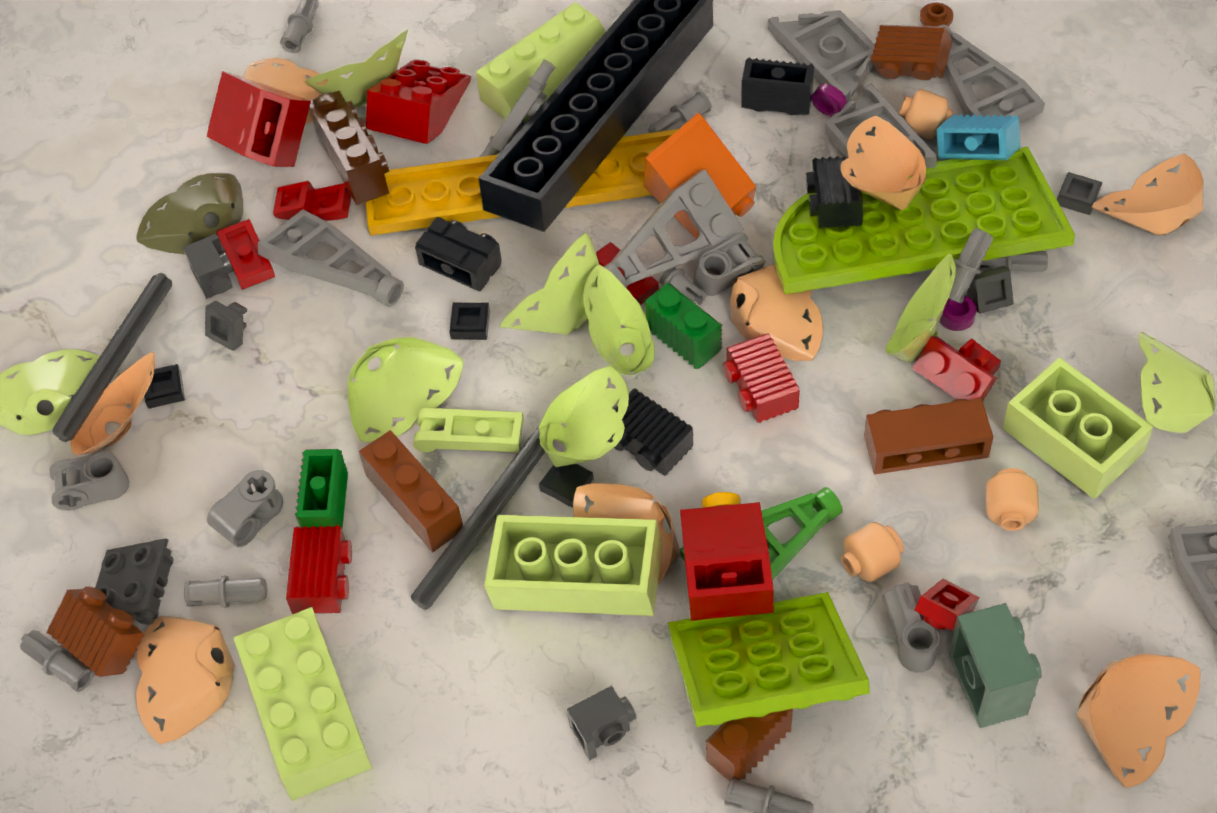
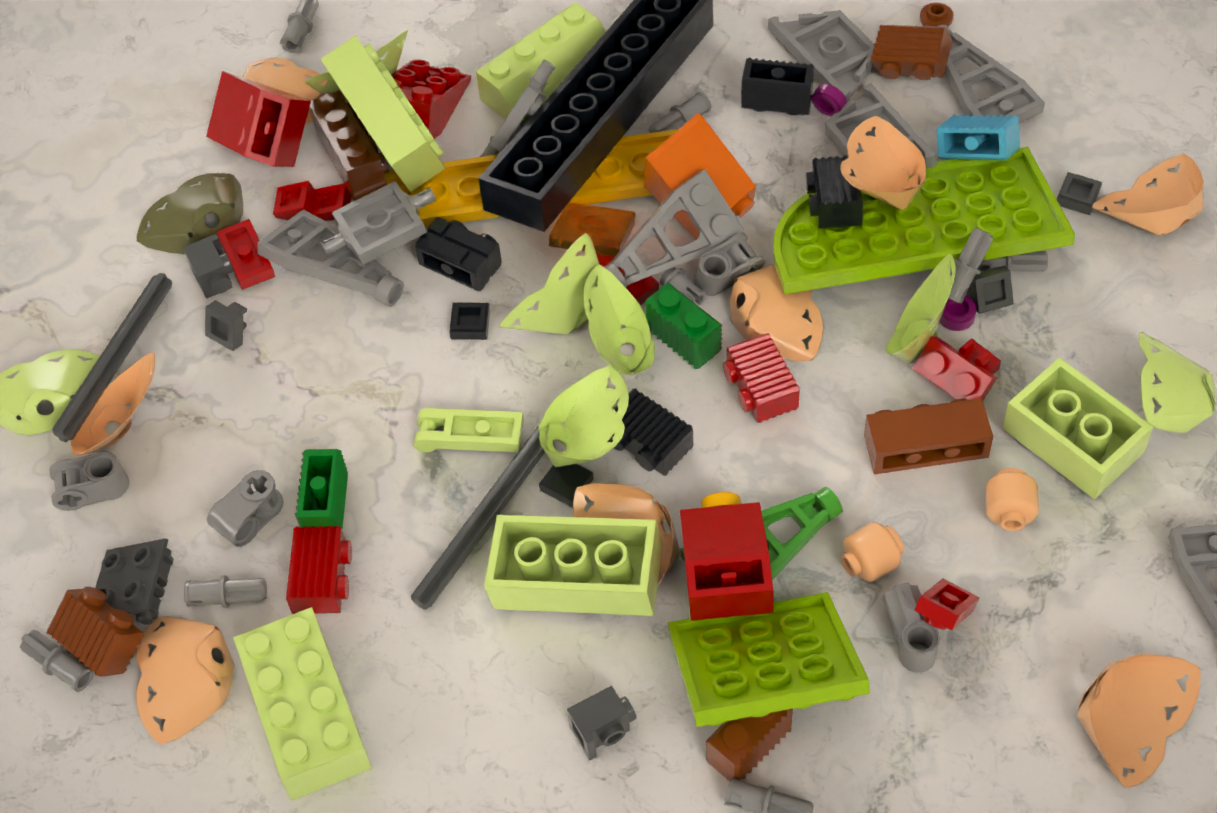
black tile [144,364,185,409] -> none
yellowish green piece [348,337,463,442] -> none
dark orange brick [359,430,463,553] -> none
light nougat head [899,89,953,140] -> none
sand green brick [949,603,1042,728] -> none
none -> light grey plate [320,181,436,265]
none -> yellowish green brick [321,35,446,192]
none -> clear orange tile [549,202,636,256]

